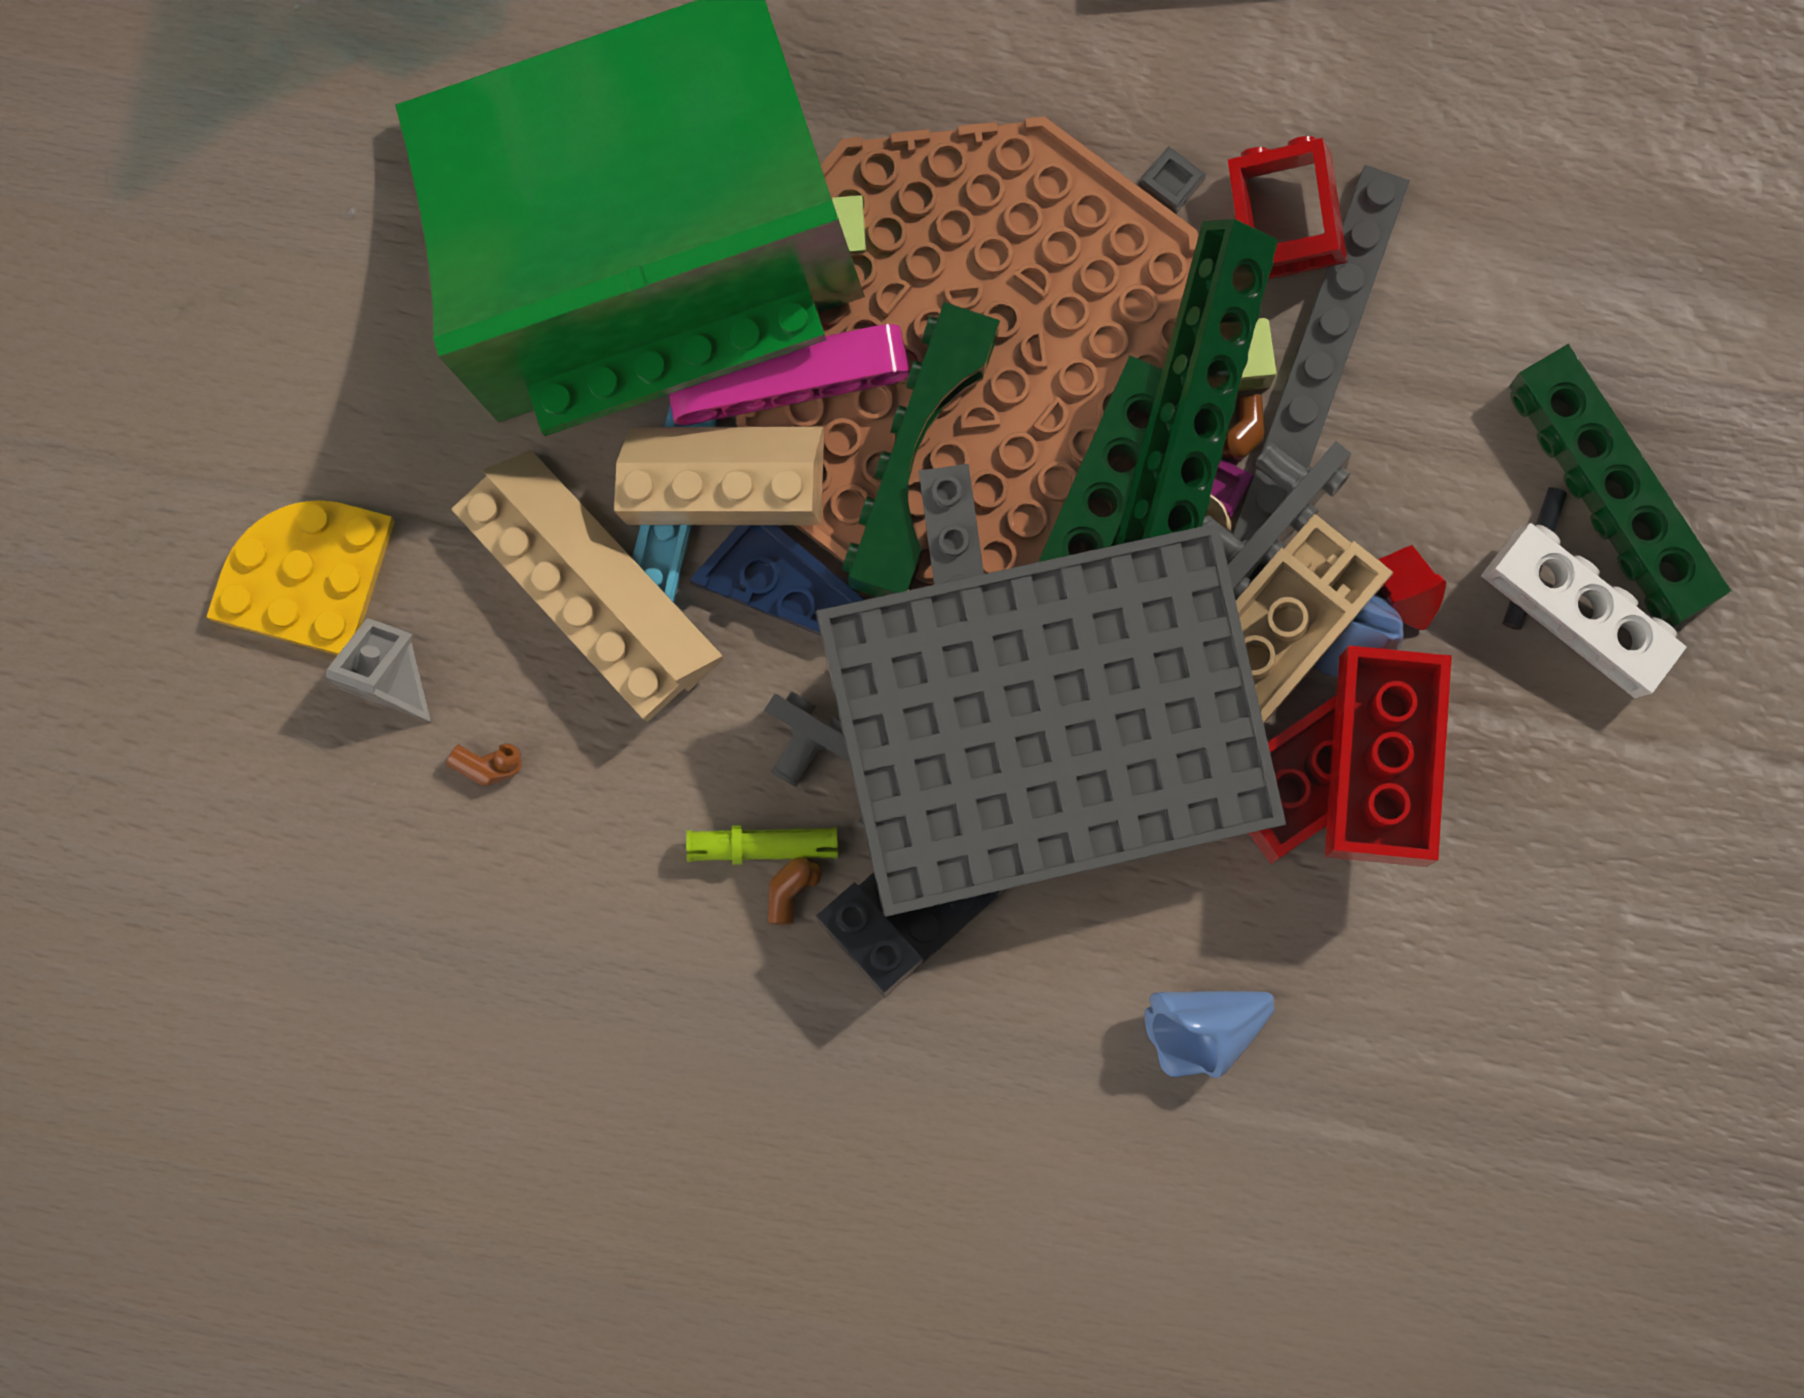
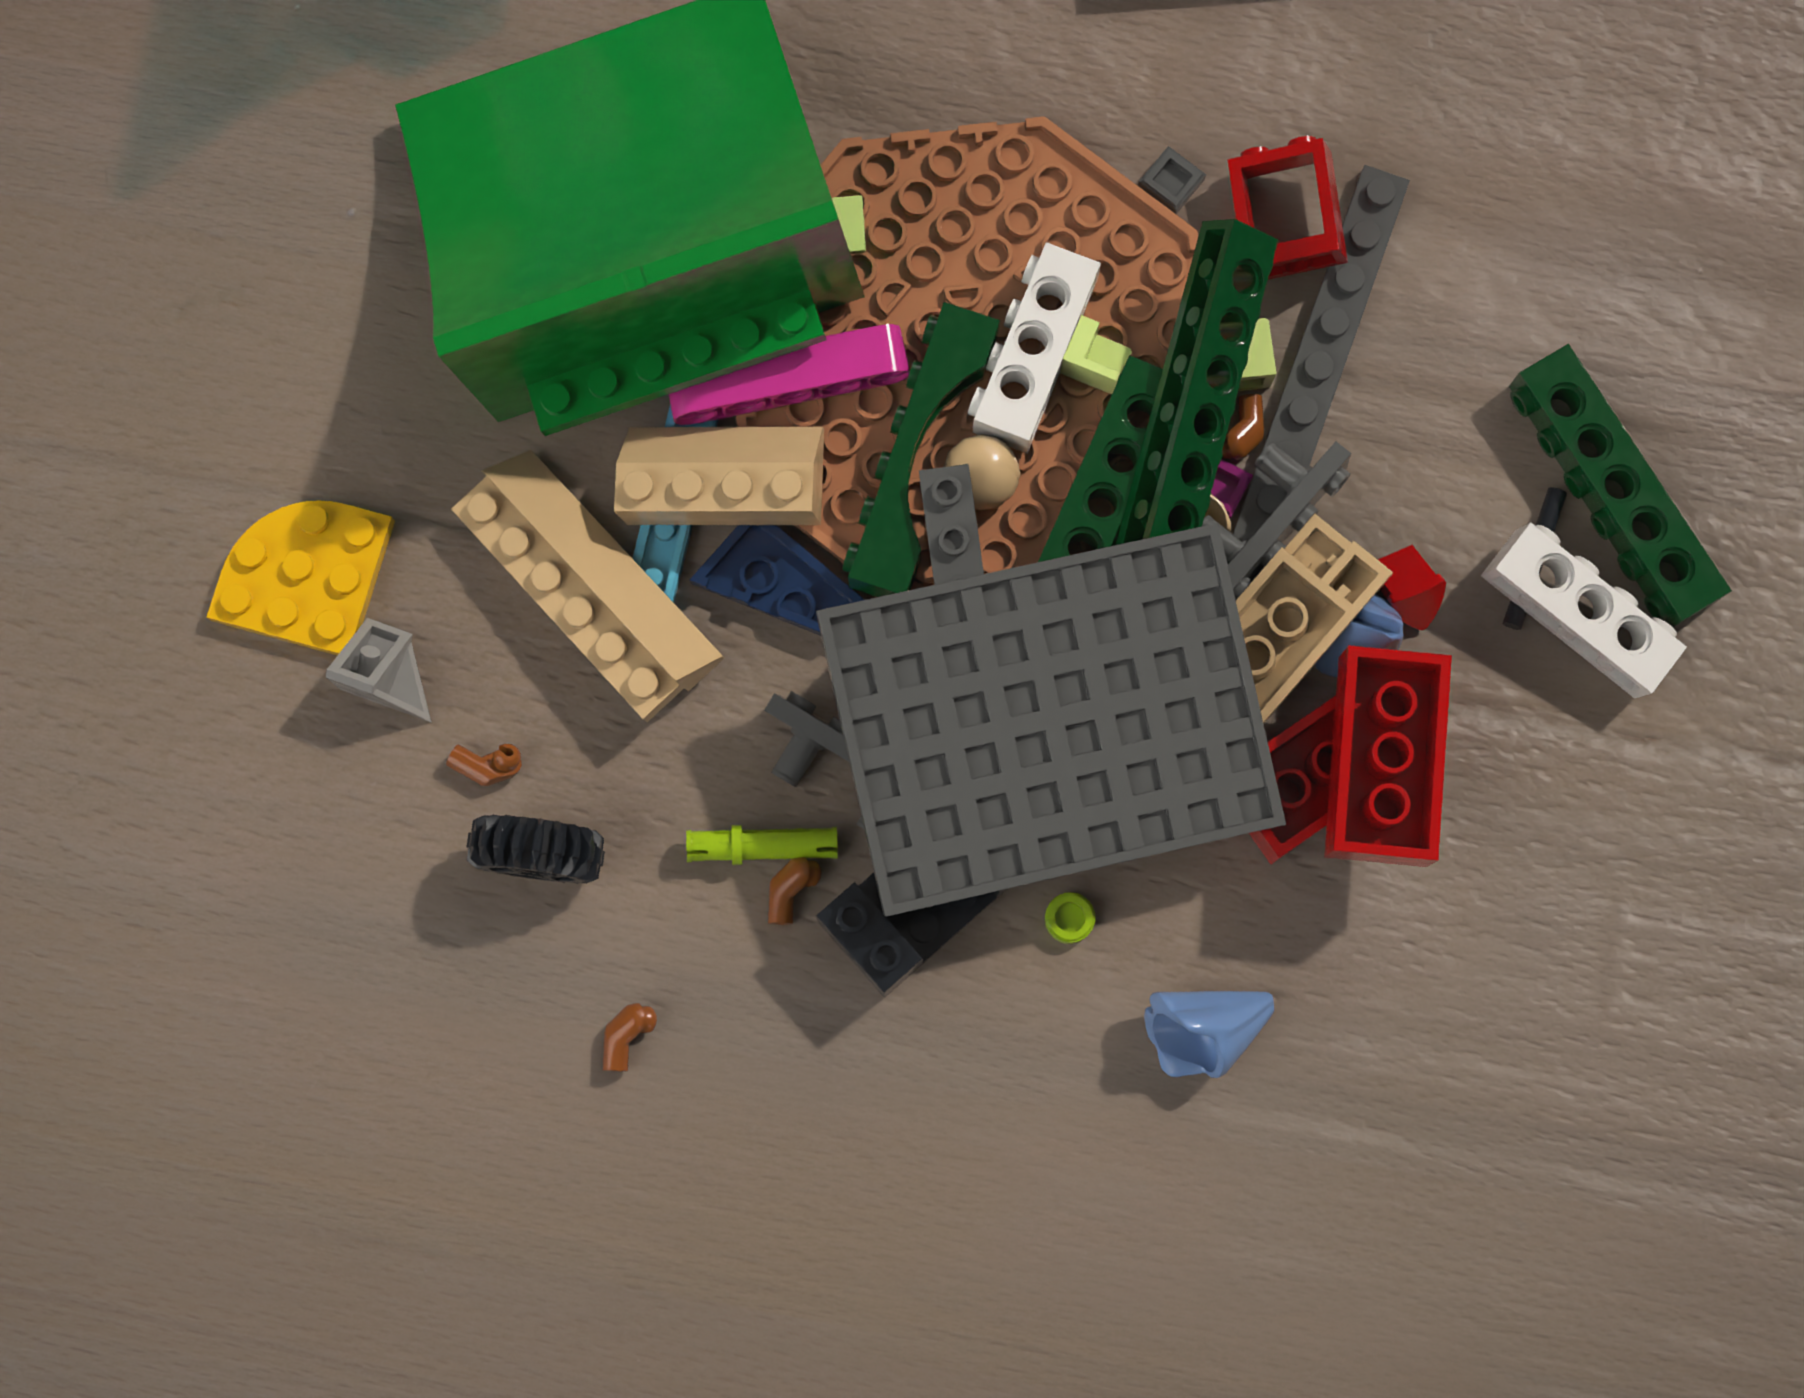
none -> black gear [466,814,605,884]
none -> dark orange arm [603,1003,657,1072]
none -> tan hair [944,434,1020,511]
none -> white brick [968,242,1101,454]
none -> lime tile [1044,892,1095,944]
none -> yellowish green panel [1060,315,1132,394]

